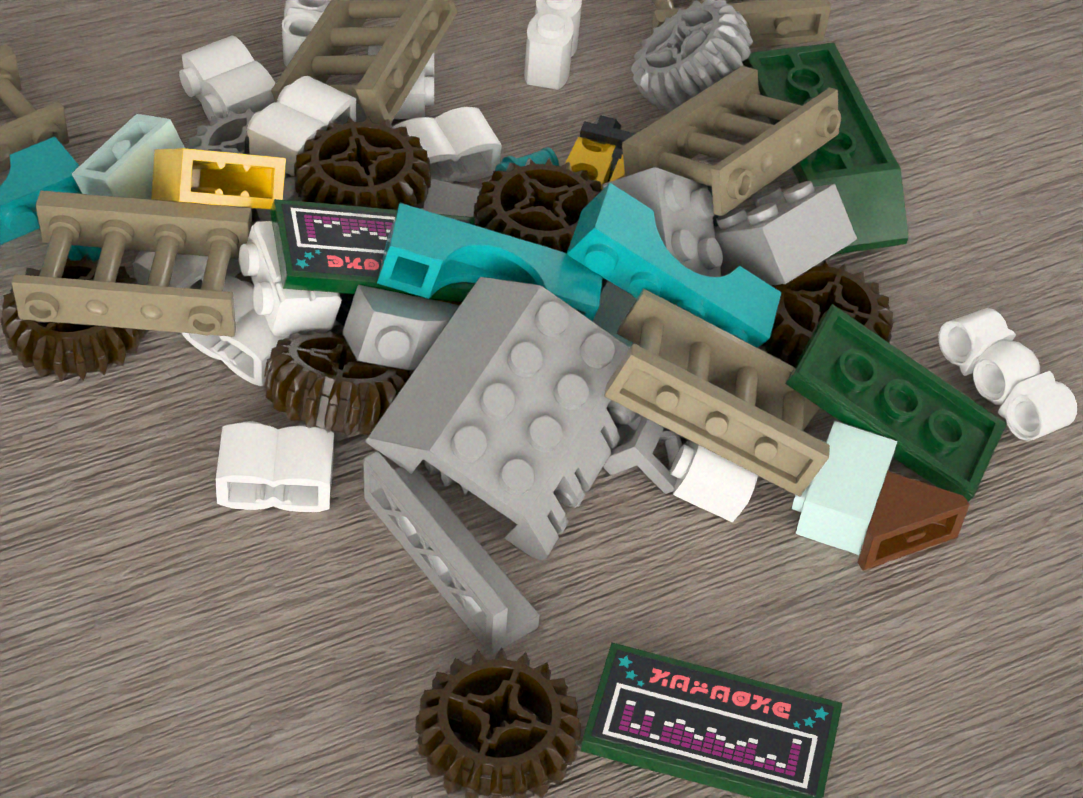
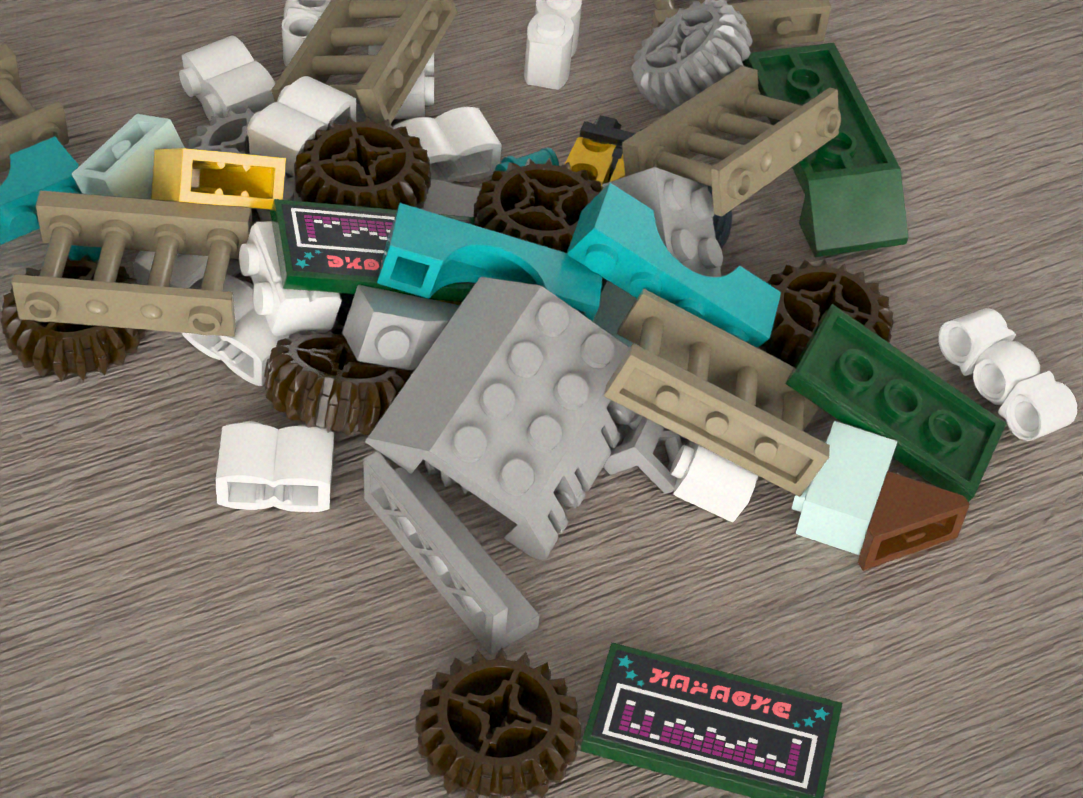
light grey brick [714,181,857,285] -> none

